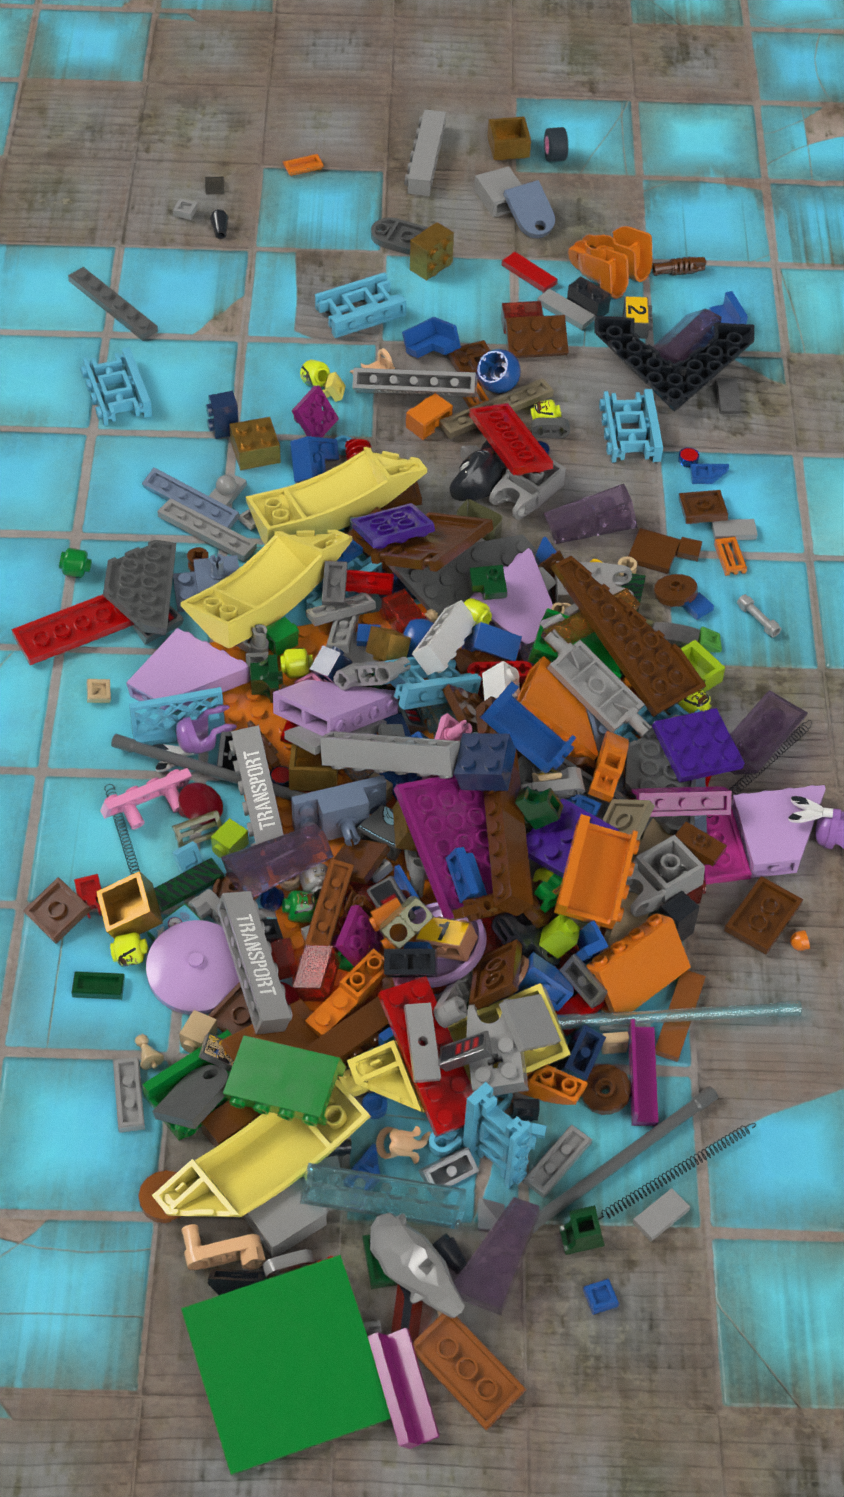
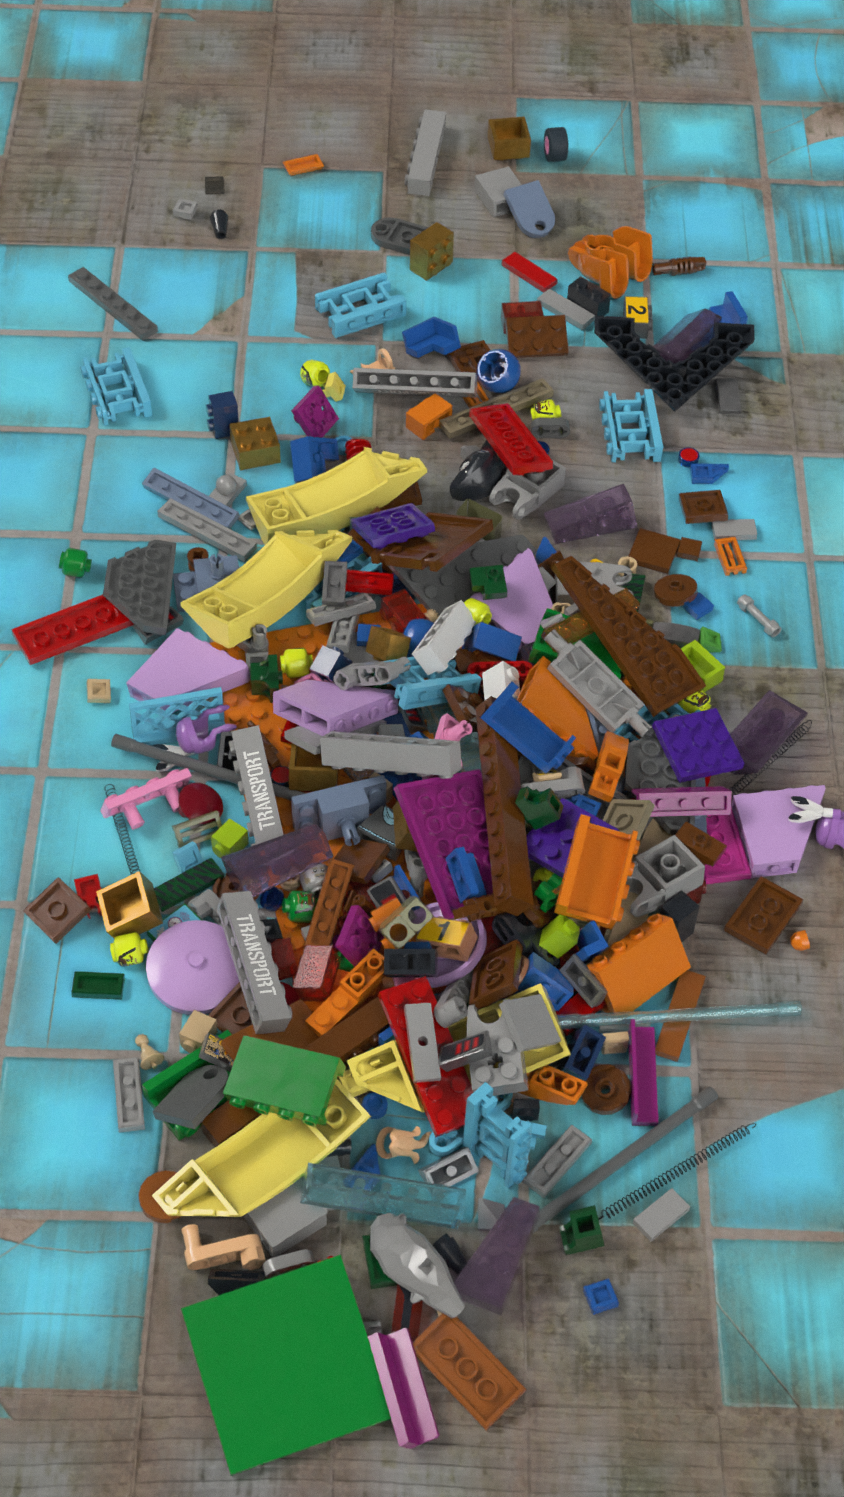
green brick [266,617,299,656] -> none
dark blue brick [454,733,516,791] -> none

